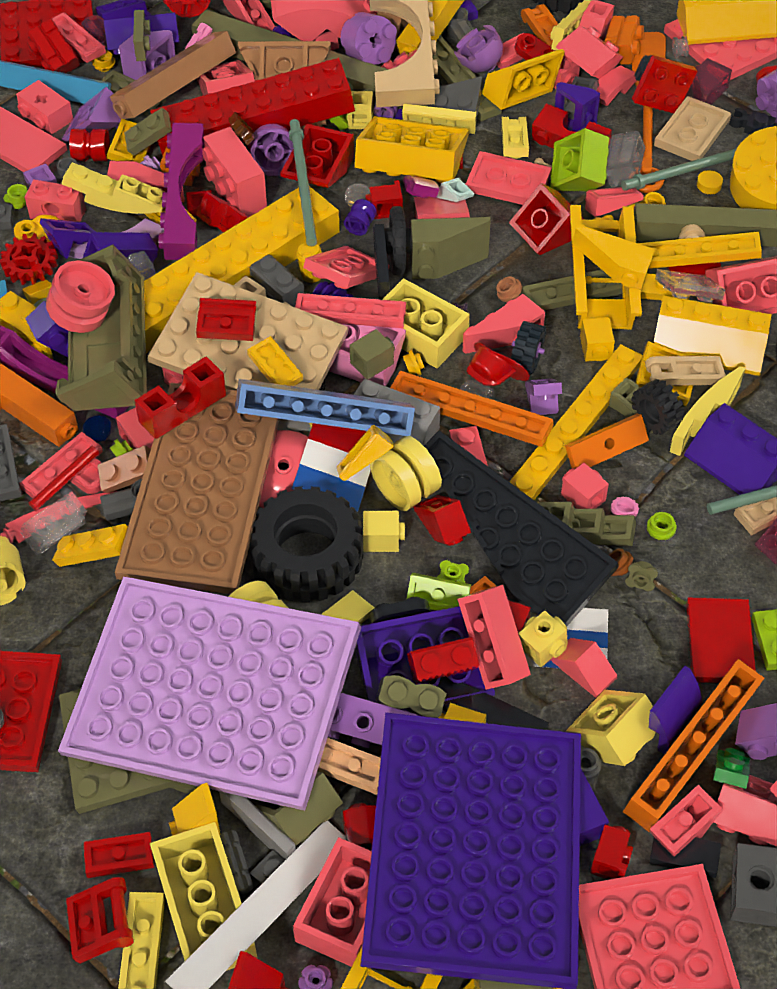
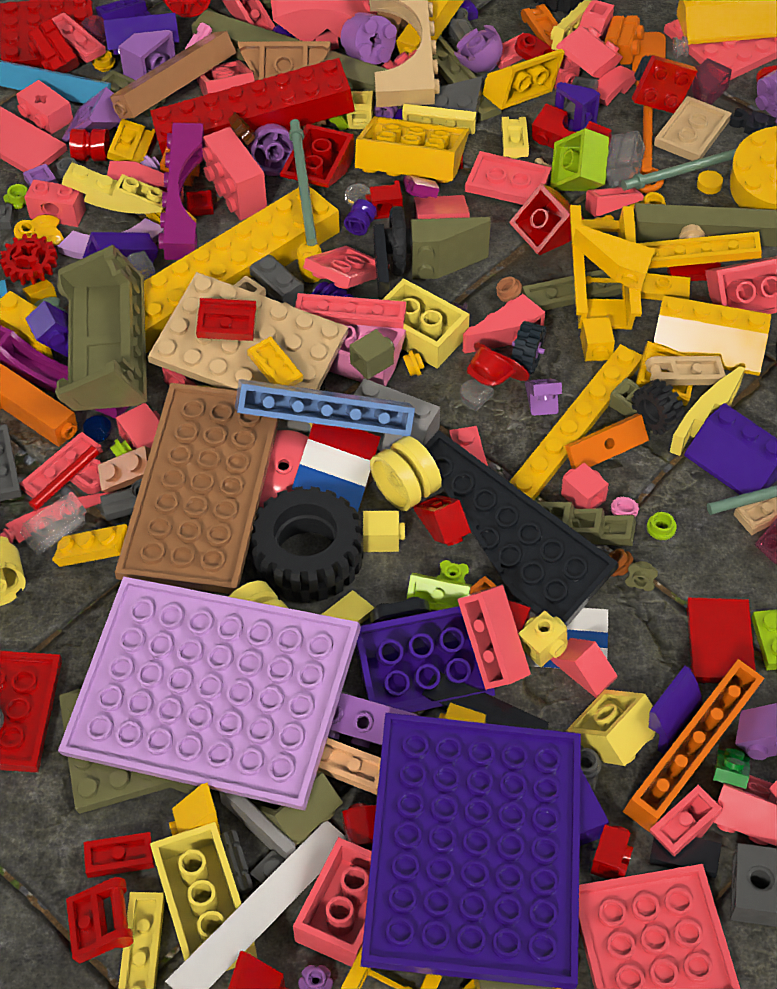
dark purple slope [40,218,96,259] -> none
coral wheel [46,260,115,333] -> none
olive plate [124,108,172,156] -> none
olive plate [133,10,151,61] -> none
red arch [135,356,226,439] -> none
red slope [196,192,249,232] -> none
yellow slope [337,425,394,481] -> none
olive brick [376,675,446,718] -> none
orange plate [390,370,554,447] -> none
red brick [407,637,480,684] -> none
light aqua slope [437,178,475,202] -> none
clear plate [655,269,726,302] -> none

